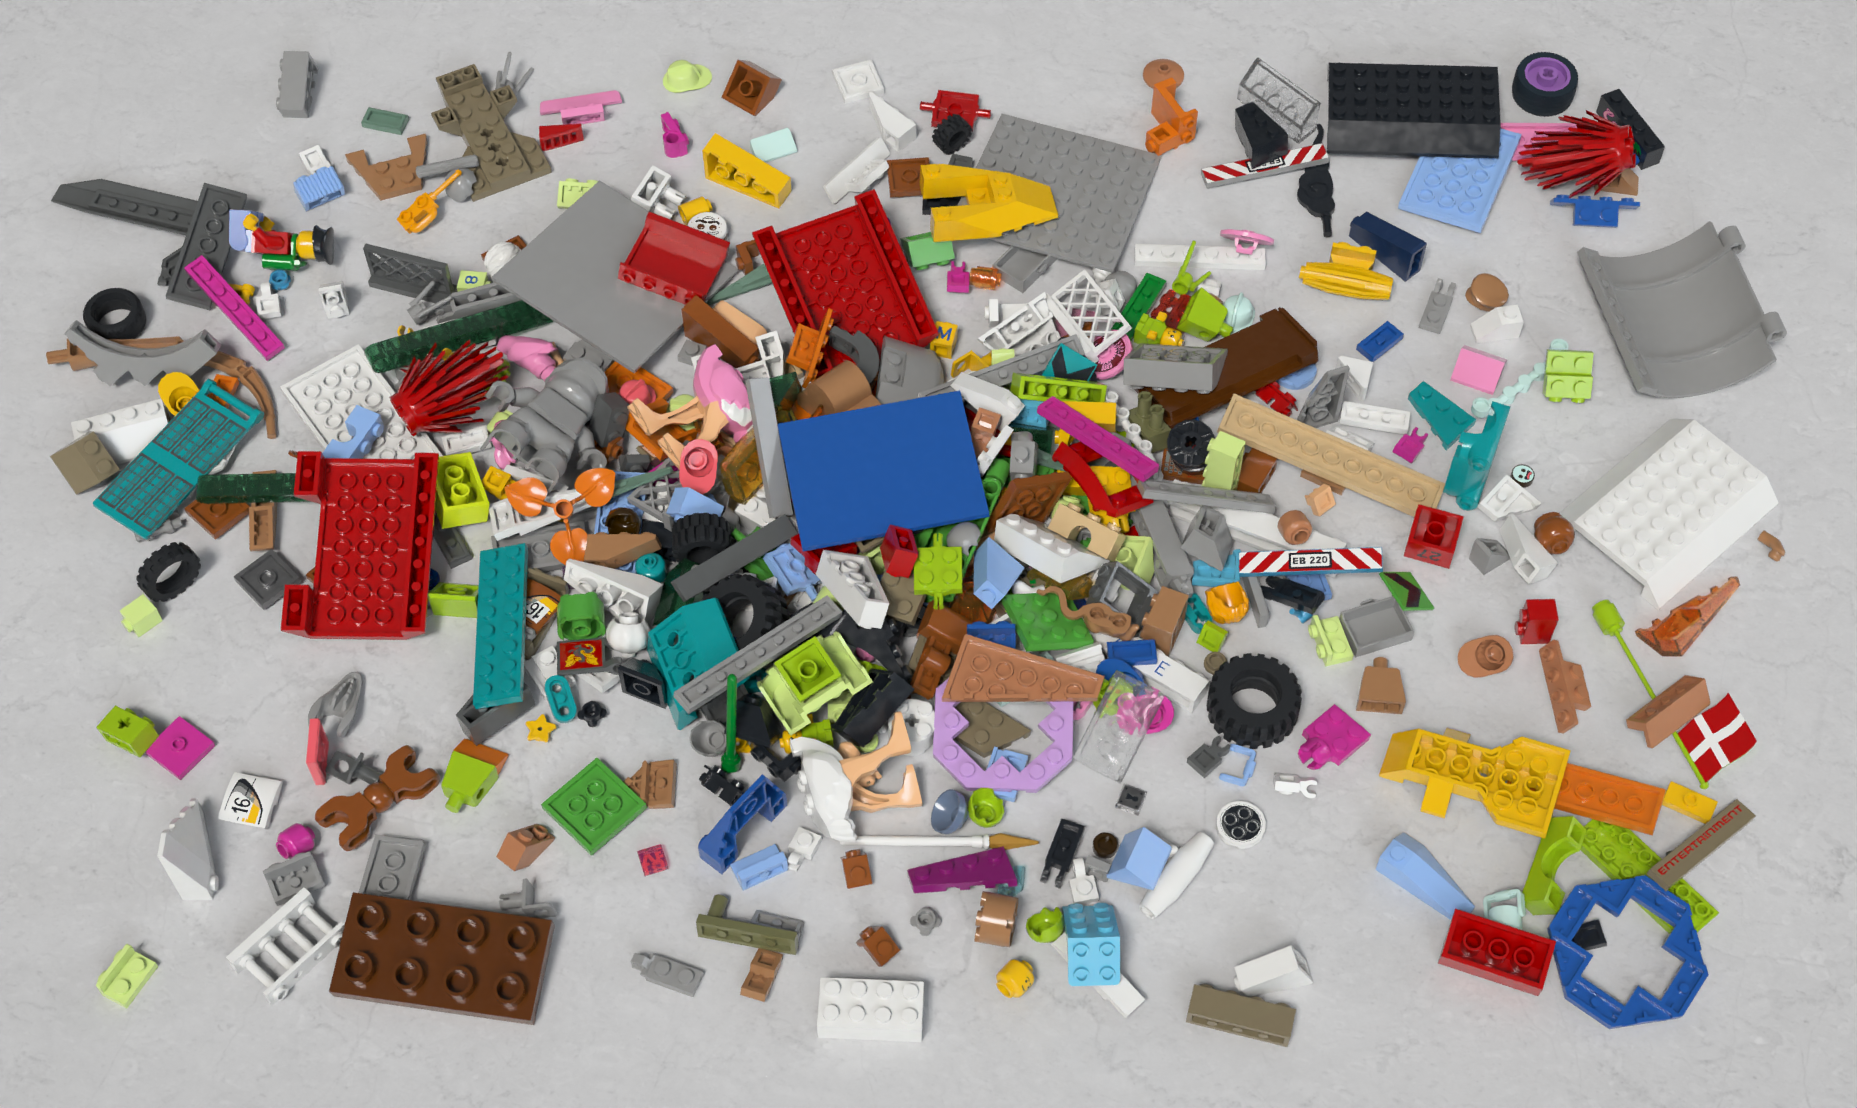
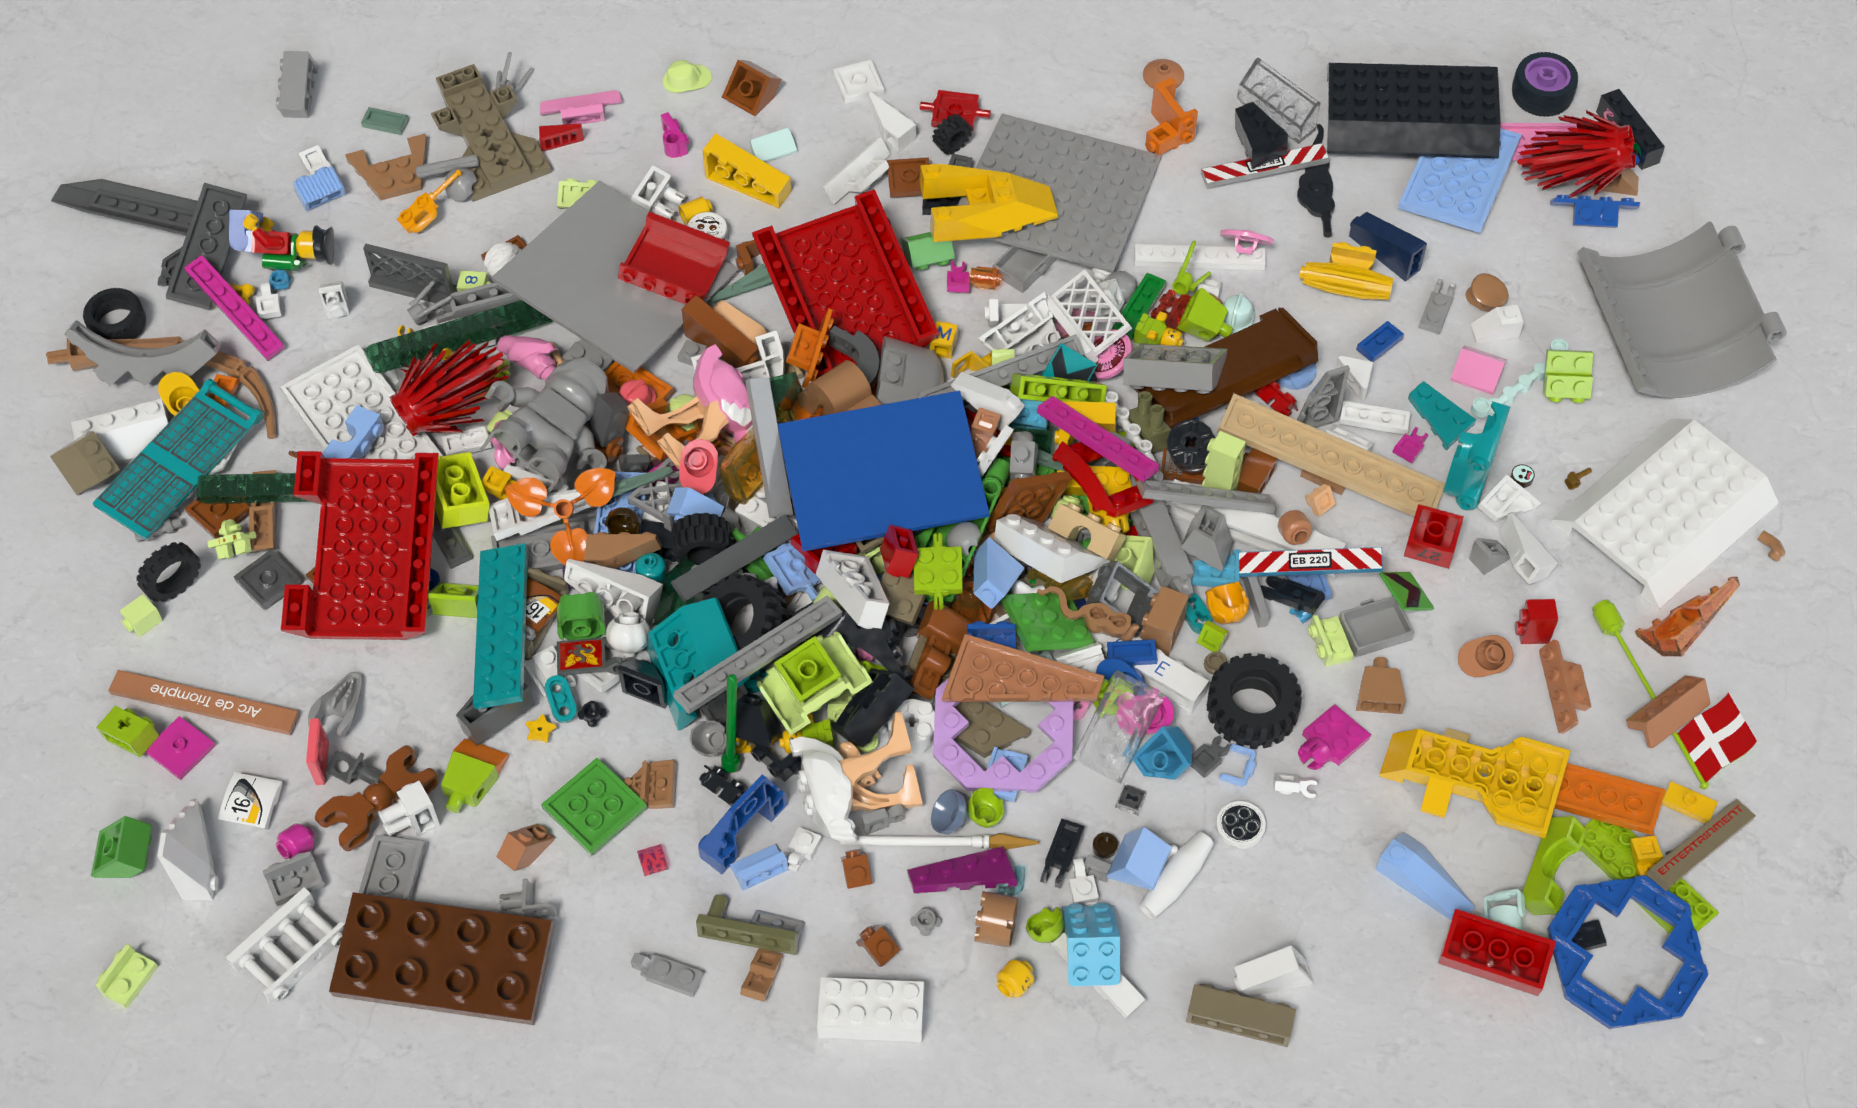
dark orange piece [1534,512,1575,554] -> none
none -> bright green slope [91,816,152,878]
none -> nougat tile [108,670,299,735]
none -> yellowish green hips [207,519,256,559]
none -> white brick [378,781,440,837]
none -> light grey plate [861,804,905,835]
none -> dark azure slope [1131,726,1192,780]
none -> pearl gold hand [1564,468,1592,490]
none -> yellow slope [1630,836,1663,881]

